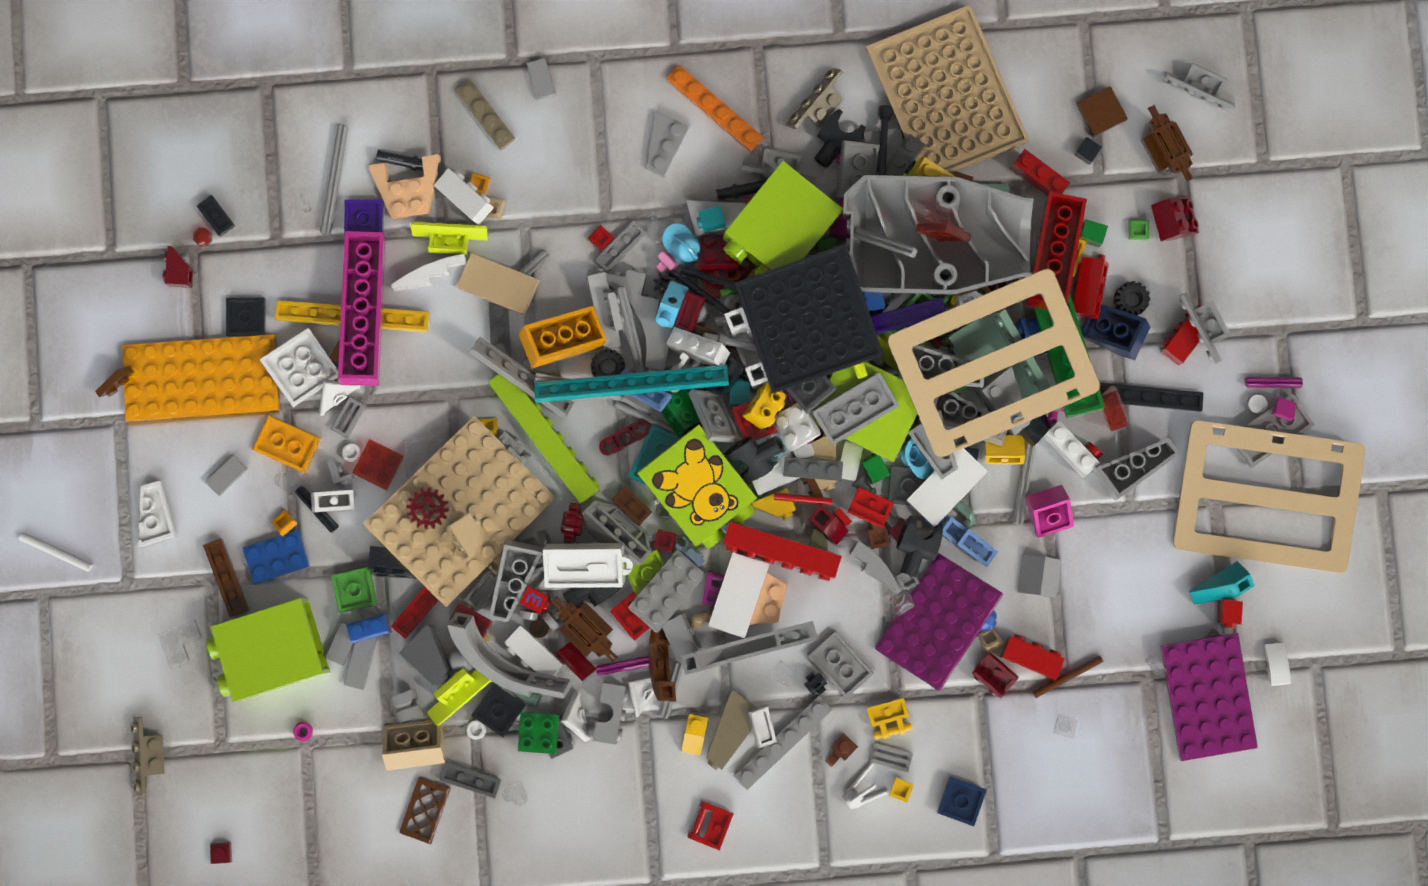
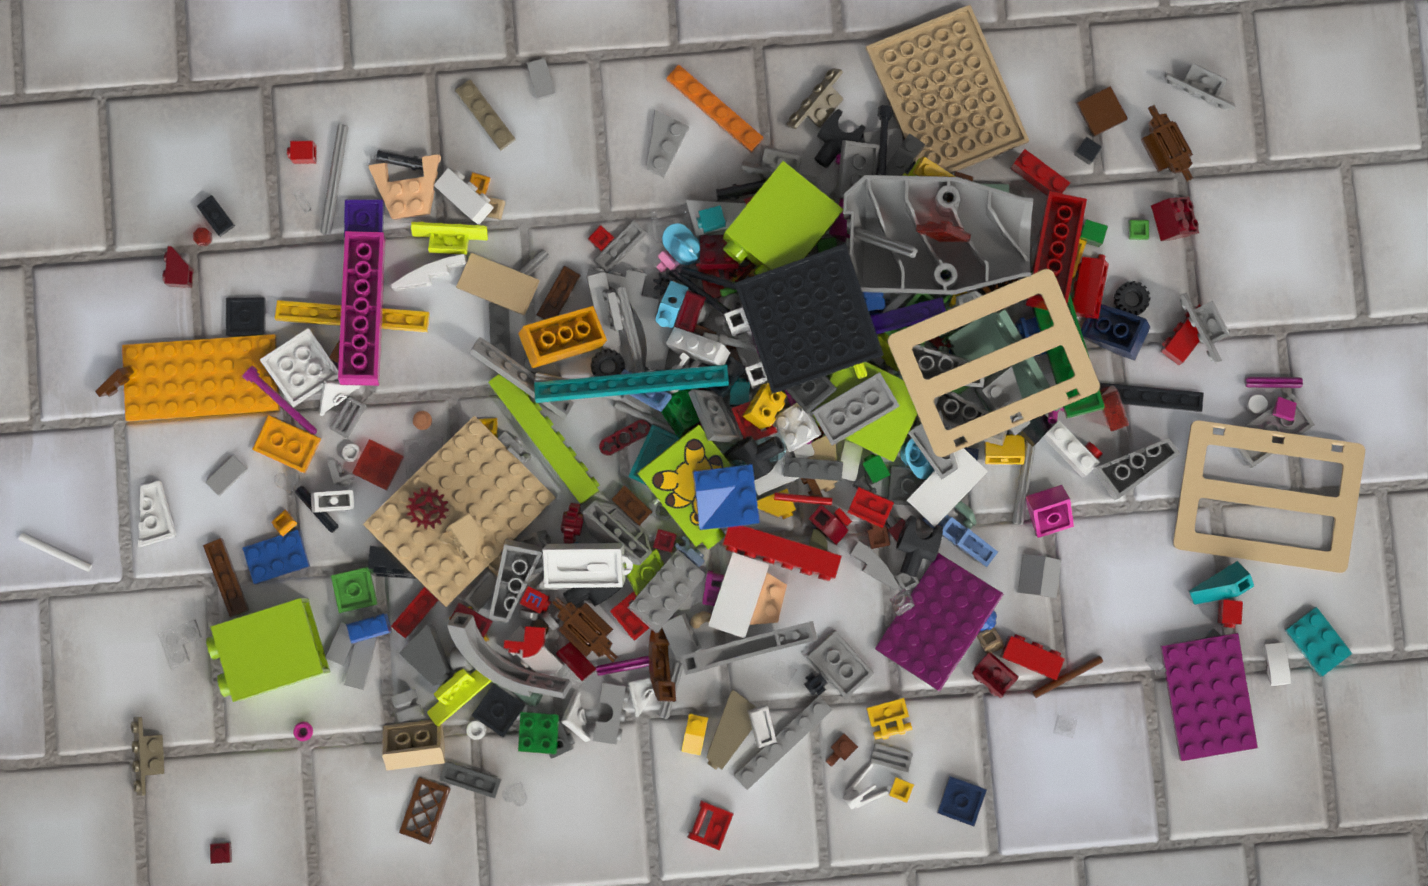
none -> magenta piece [242,365,317,435]
none -> red brick [287,141,317,164]
none -> nougat plate [413,411,432,430]
none -> red brick [504,626,546,658]
none -> reddish brown tile [536,266,581,320]
none -> blue slope [692,464,760,530]
none -> teal plate [1285,607,1353,677]

